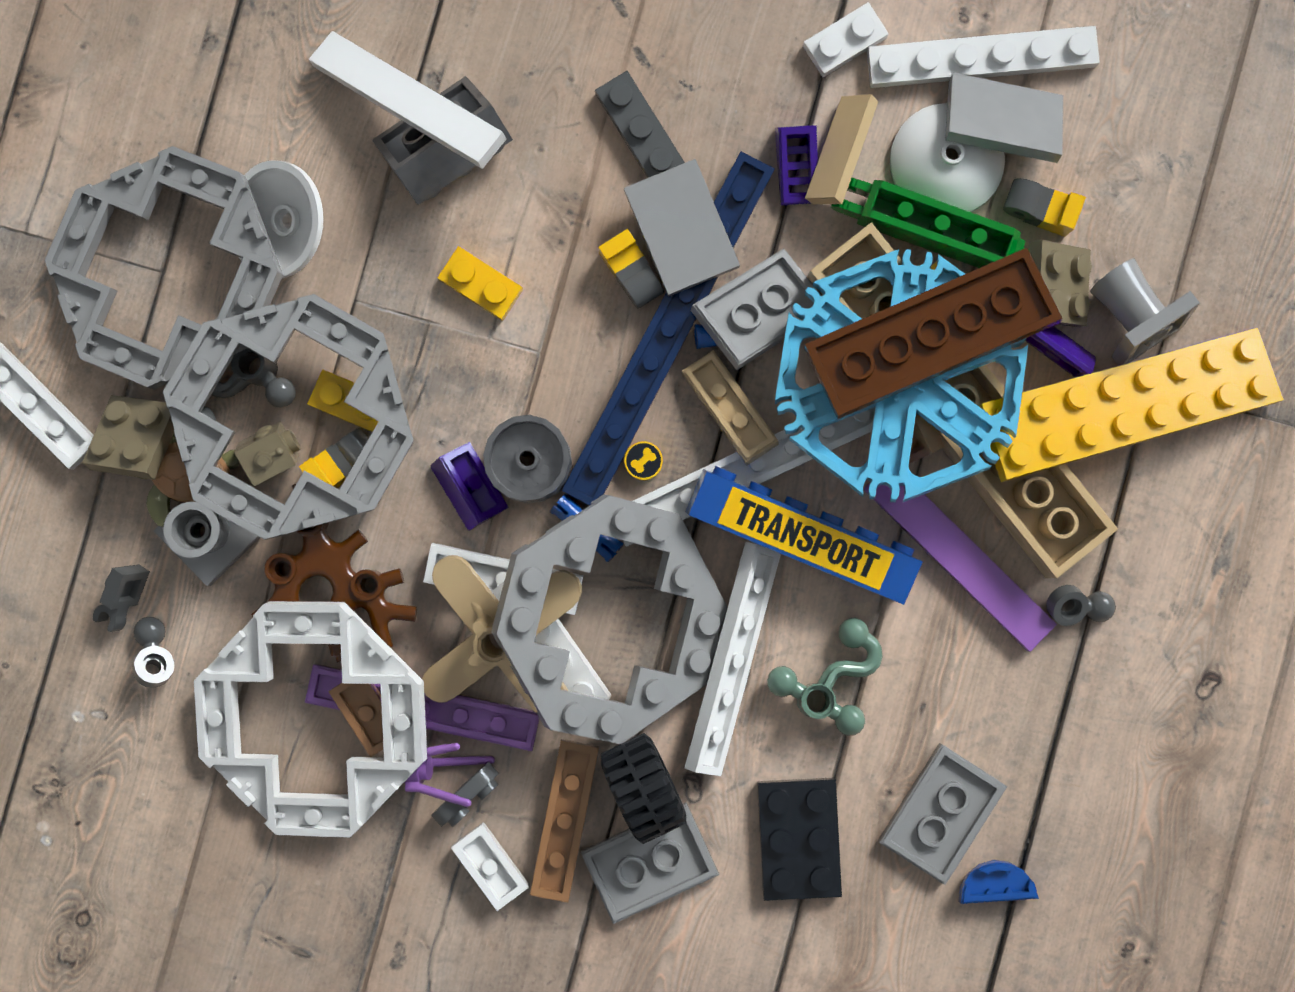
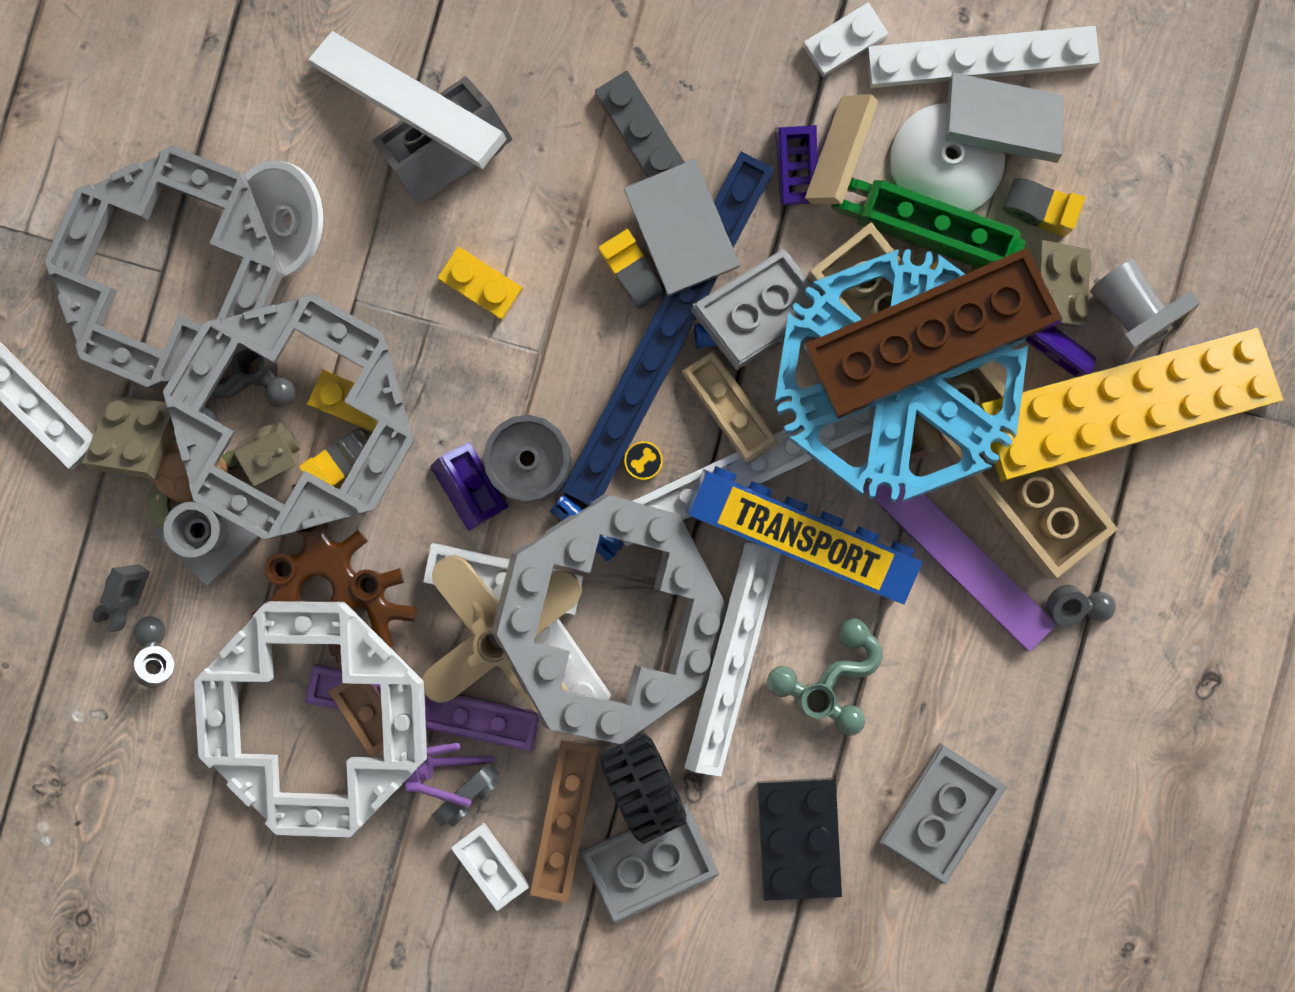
blue plate [958,860,1039,904] -> none

